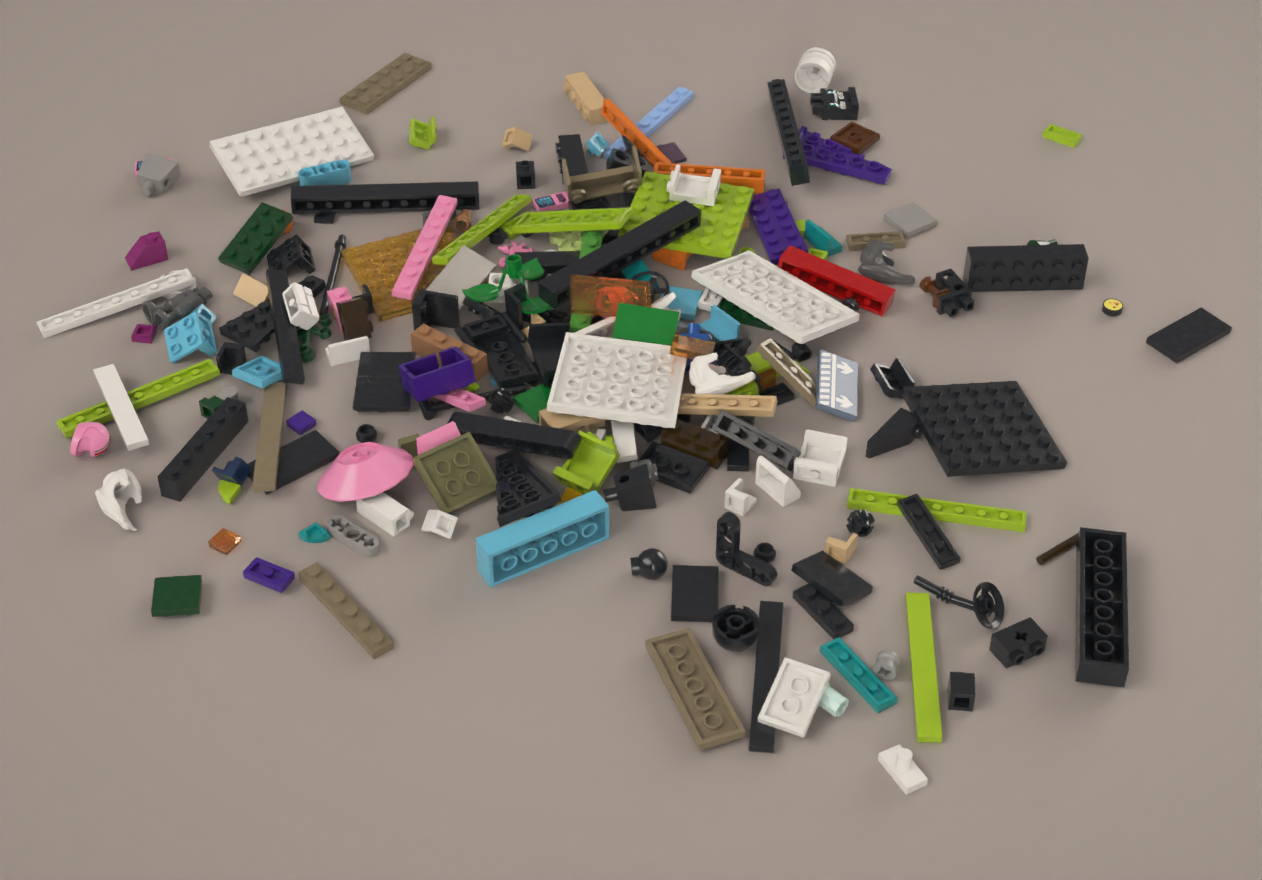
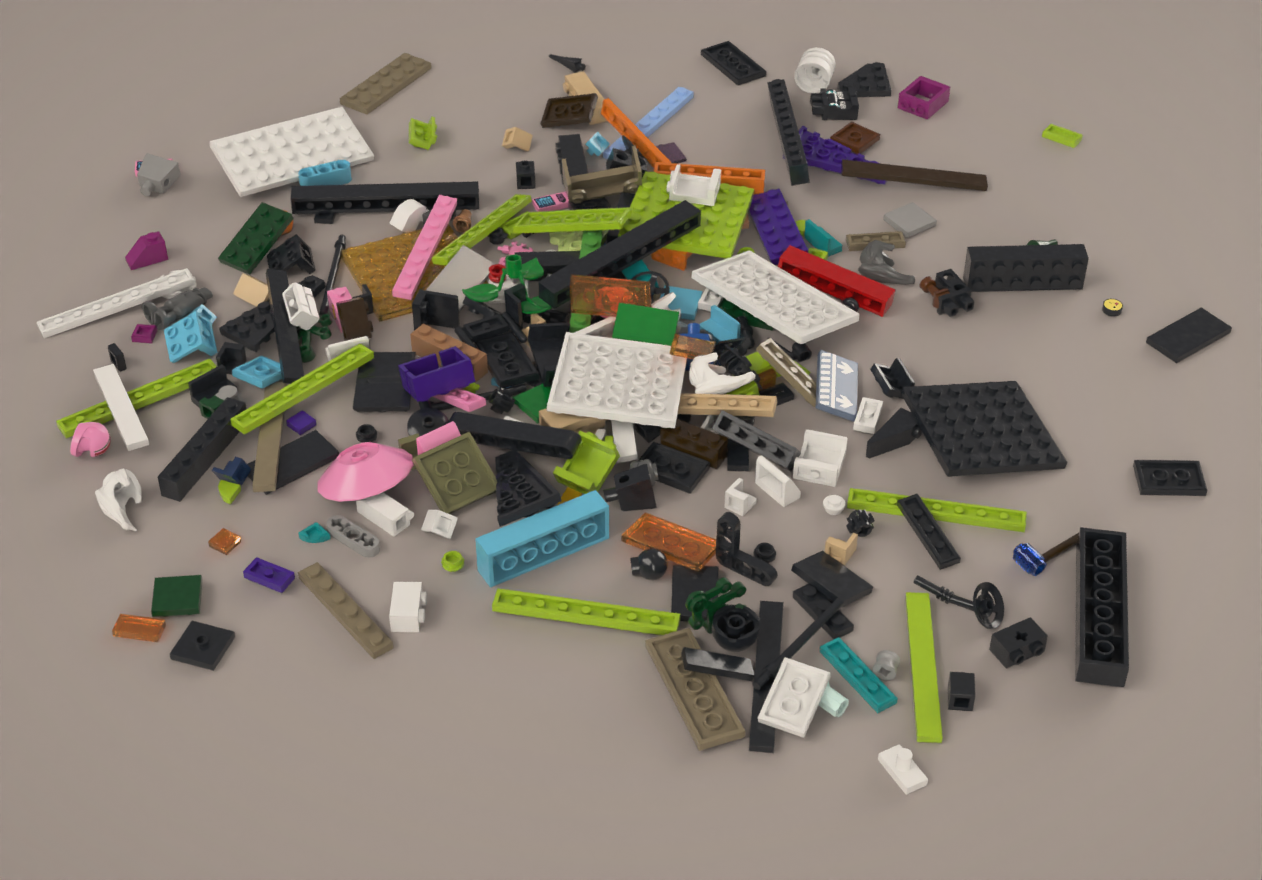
none -> black tile [108,343,127,372]
none -> clear orange tile [112,614,166,642]
none -> black plate [170,621,235,671]
none -> black panel [188,365,237,408]
none -> lime plate [230,343,374,434]
none -> white brick [389,582,427,632]
none -> white brick [390,199,429,234]
none -> black dish [407,408,449,436]
none -> lime plate [441,551,464,572]
none -> red bush [489,264,506,283]
none -> lime plate [492,588,680,635]
none -> dark brown tile [540,93,598,128]
none -> black piece [549,54,586,73]
none -> clear orange tile [621,512,716,571]
none -> black tile [681,647,754,681]
none -> dark green plant [685,577,747,634]
none -> black tile [701,41,766,86]
none -> black pin [736,316,755,349]
none -> black bar [753,597,844,690]
none -> white plate [823,495,845,515]
none -> black plate [838,62,892,97]
none -> dark brown tile [841,159,988,191]
none -> white plate [853,397,883,434]
none -> magenta window [898,75,950,120]
none -> clear blue brick [1013,543,1047,576]
none -> black tile [1133,460,1208,496]

